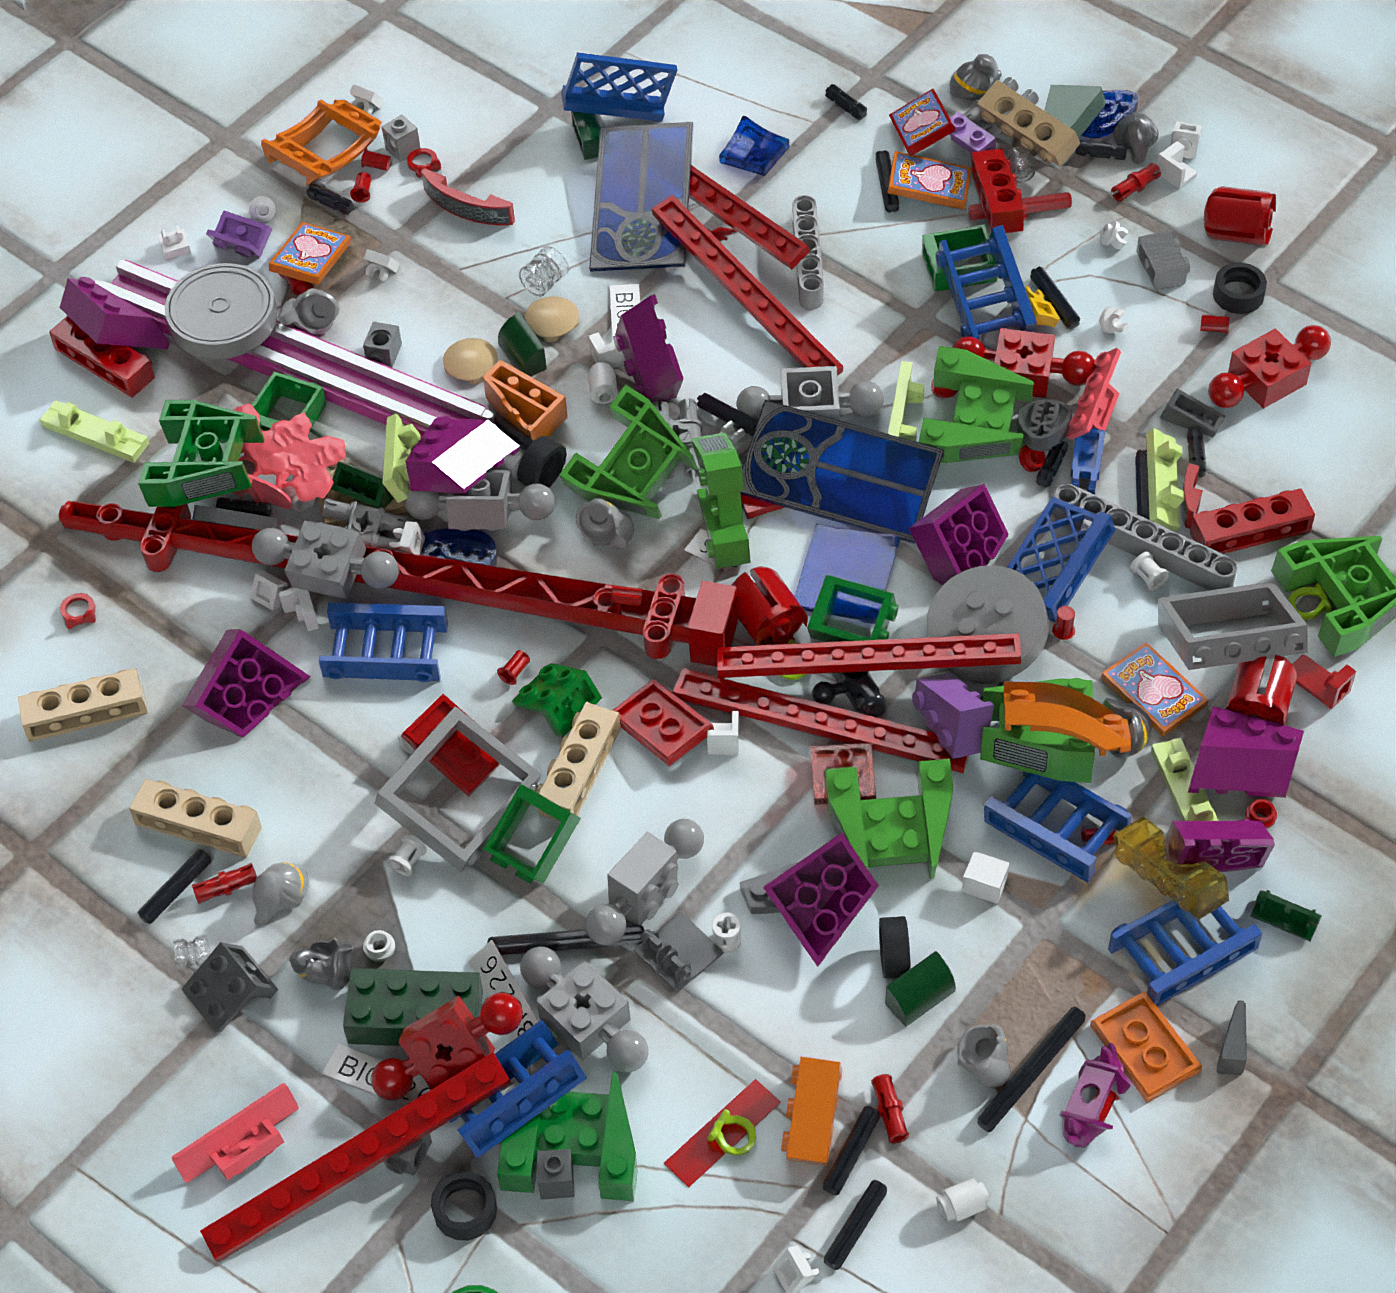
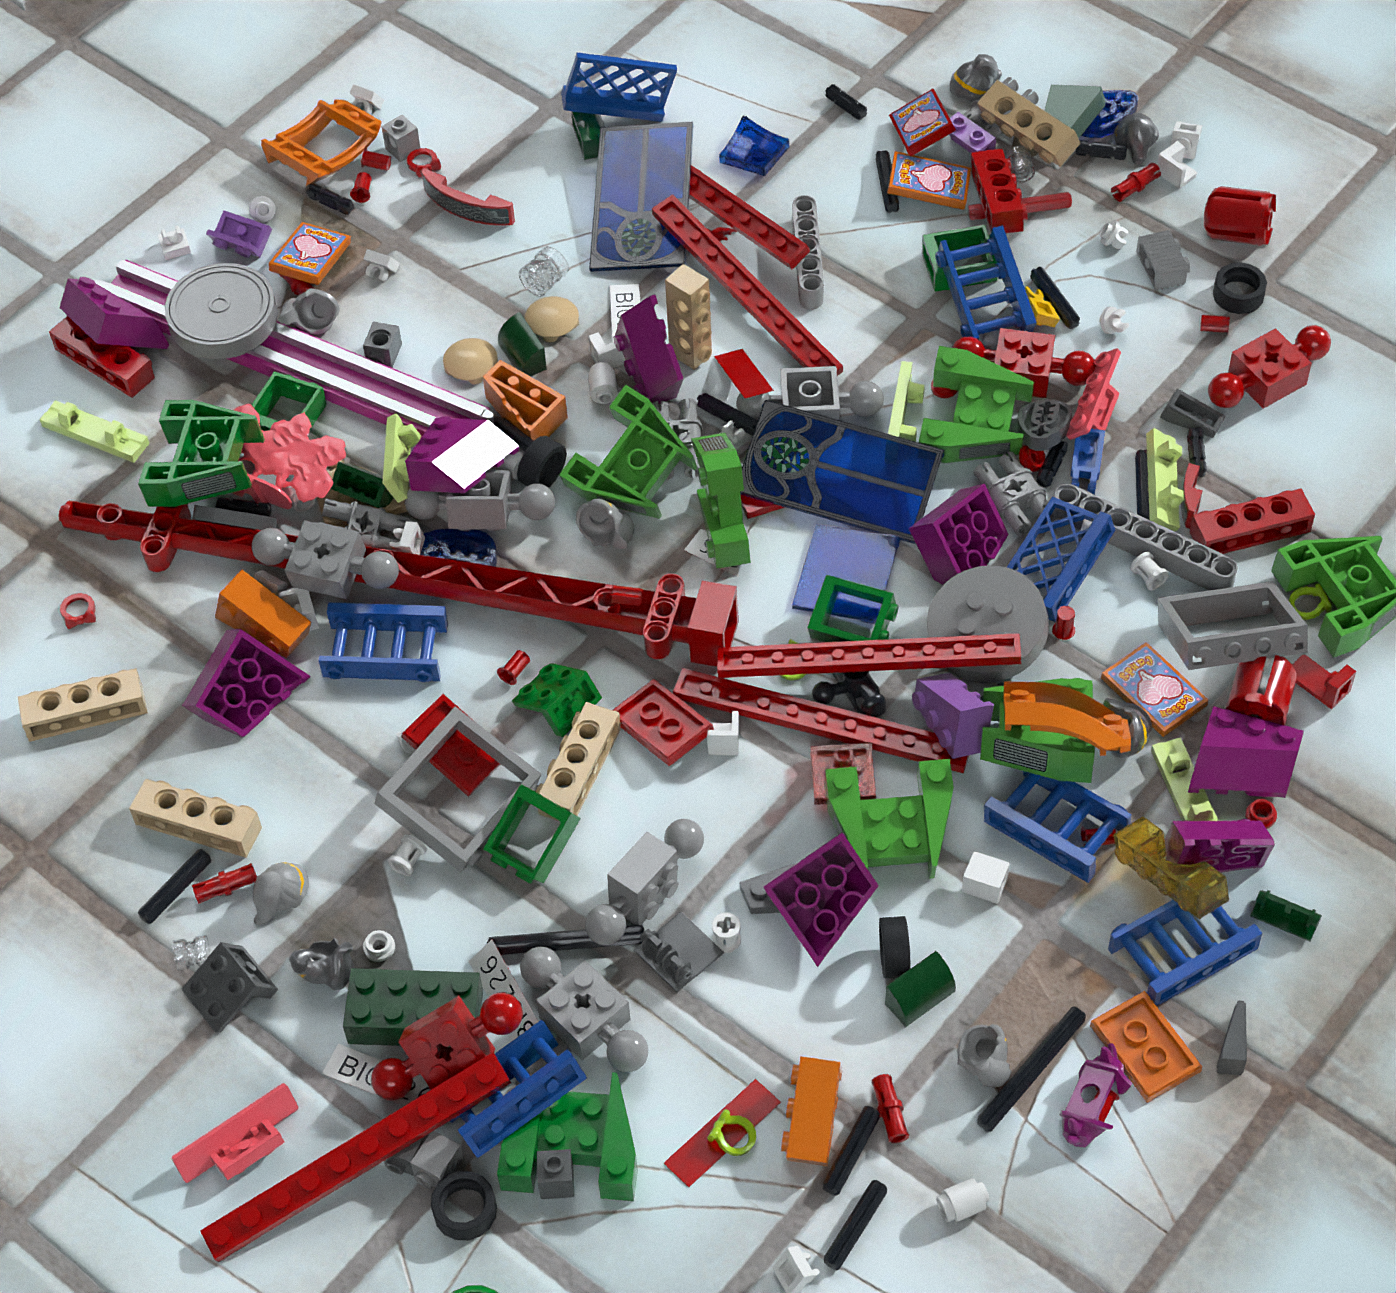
red cylinder [732,566,808,646] -> none
none -> orange wedge [215,570,312,658]
none -> light grey brick [410,1131,464,1189]
none -> tan brick [665,264,712,370]
none -> red sticker [714,349,774,399]
none -> light grey pin [973,452,1057,536]

